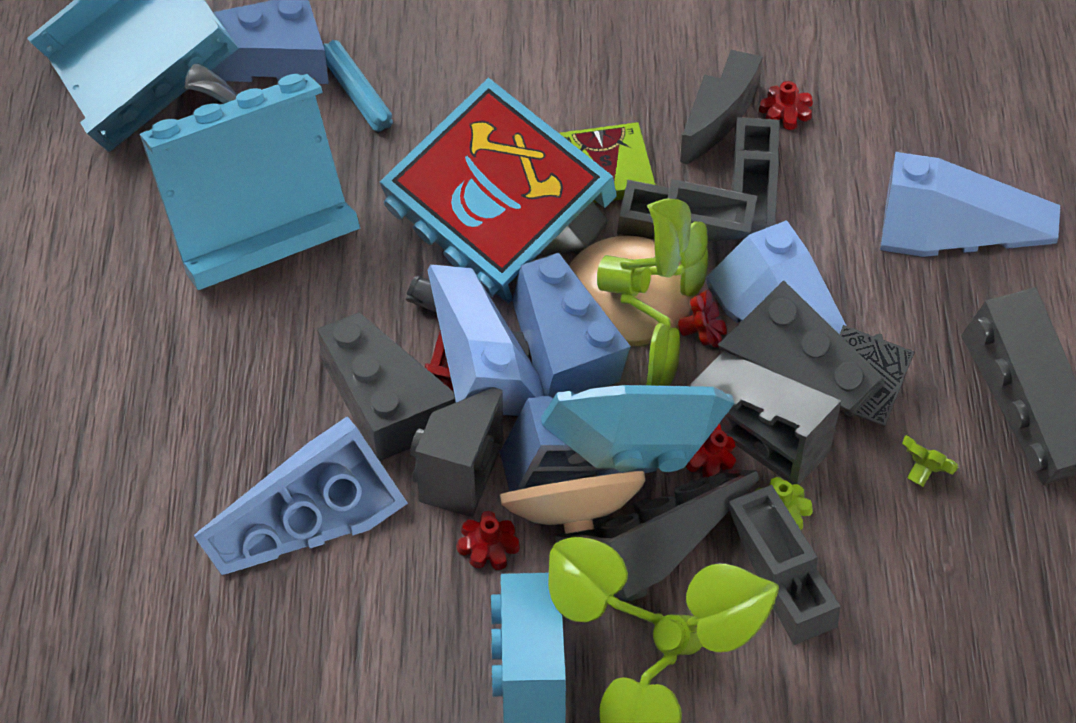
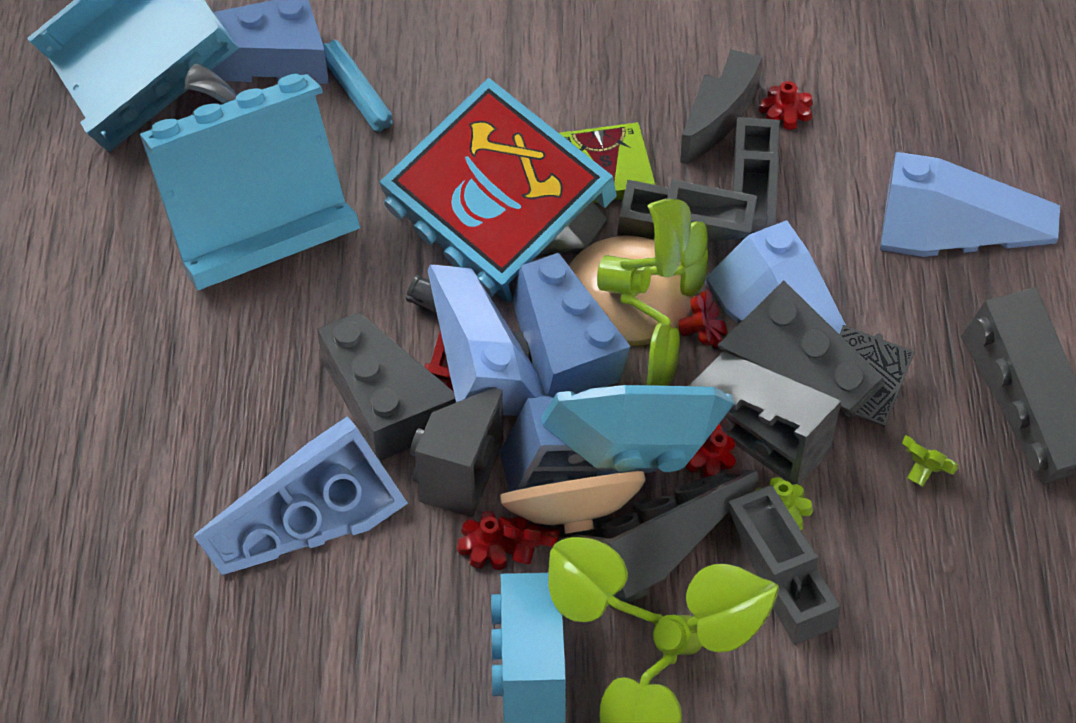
none -> red plant [499,516,561,564]

